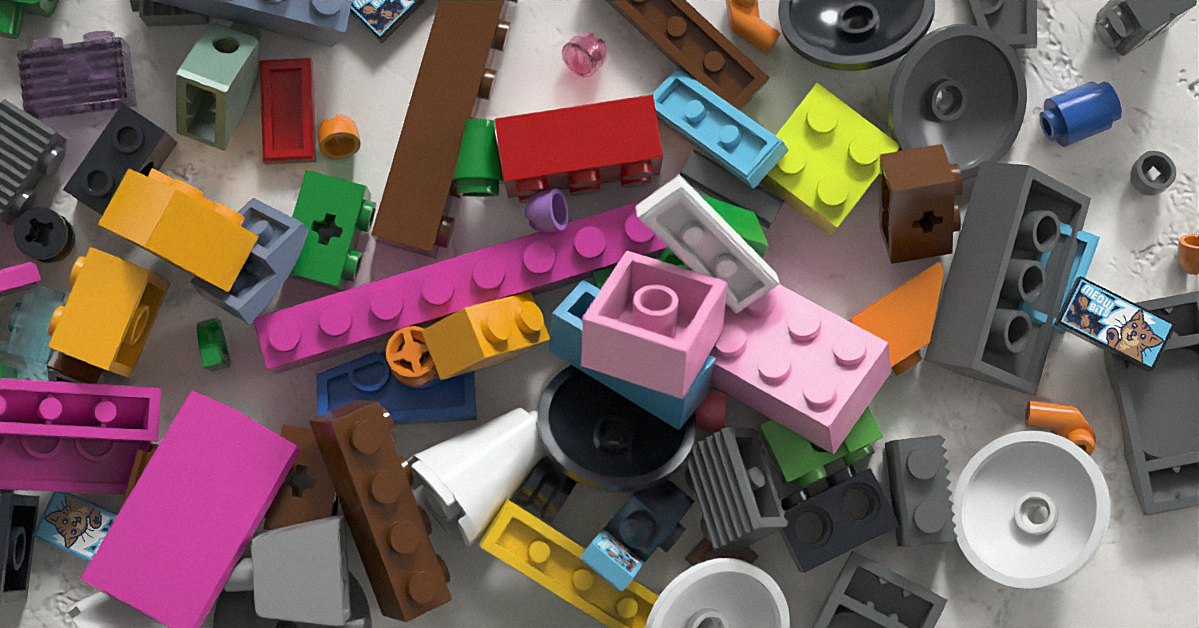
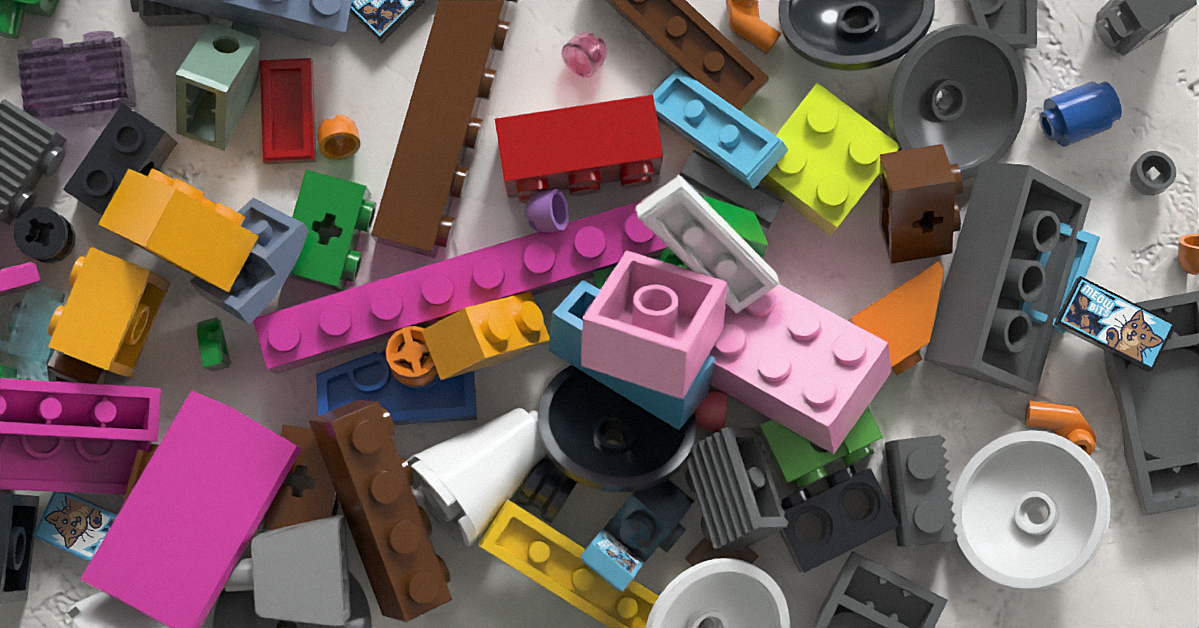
green cone [452,119,504,197] -> none

